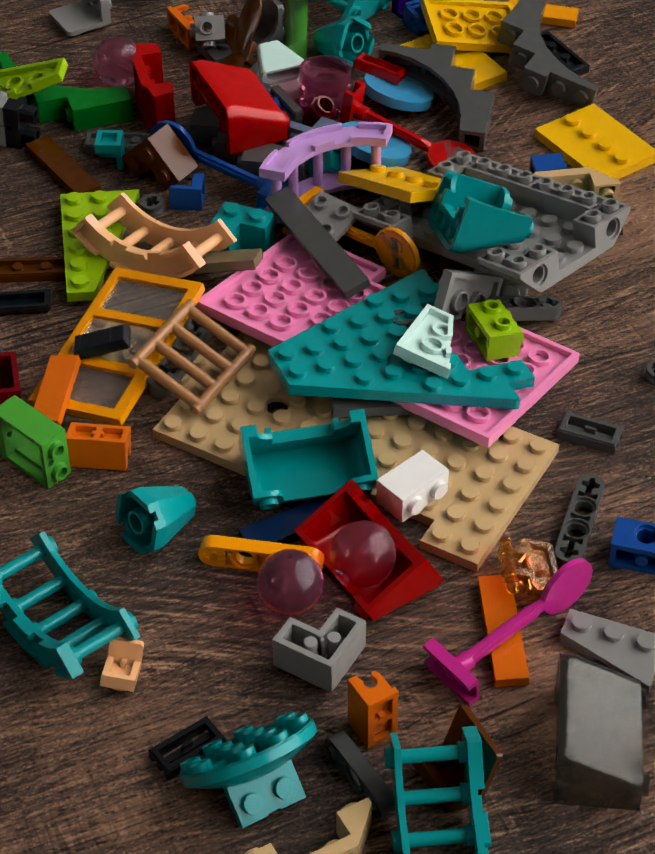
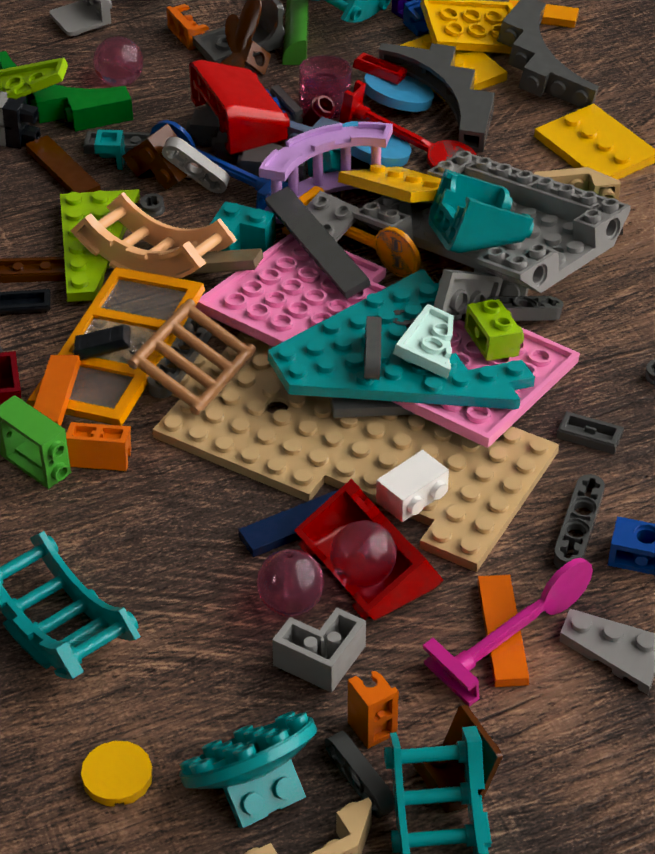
light nougat bracket [100,637,144,692] -> none
teal cone [115,486,196,555] -> none
red plate [132,43,176,130] -> none
black tile [148,716,227,781] -> none
blue panel [169,173,206,211] -> none
light grey brick [190,12,226,49] -> none
light orange beam [198,535,325,578] -> none
teal windscreen [238,409,379,510] -> none
light aqua piece [250,40,310,100] -> none
teal cone [313,16,375,70] -> none
clear orange plate [497,536,558,598] -> none
blue panel [529,153,567,174] -> none
black tile [541,30,590,76] -> none
clear smoke windscreen [552,653,650,811] -> none
none -> yellow tile [81,741,153,806]
none -> light grey beam [162,137,230,193]
none -> dark grey beam [364,316,382,380]

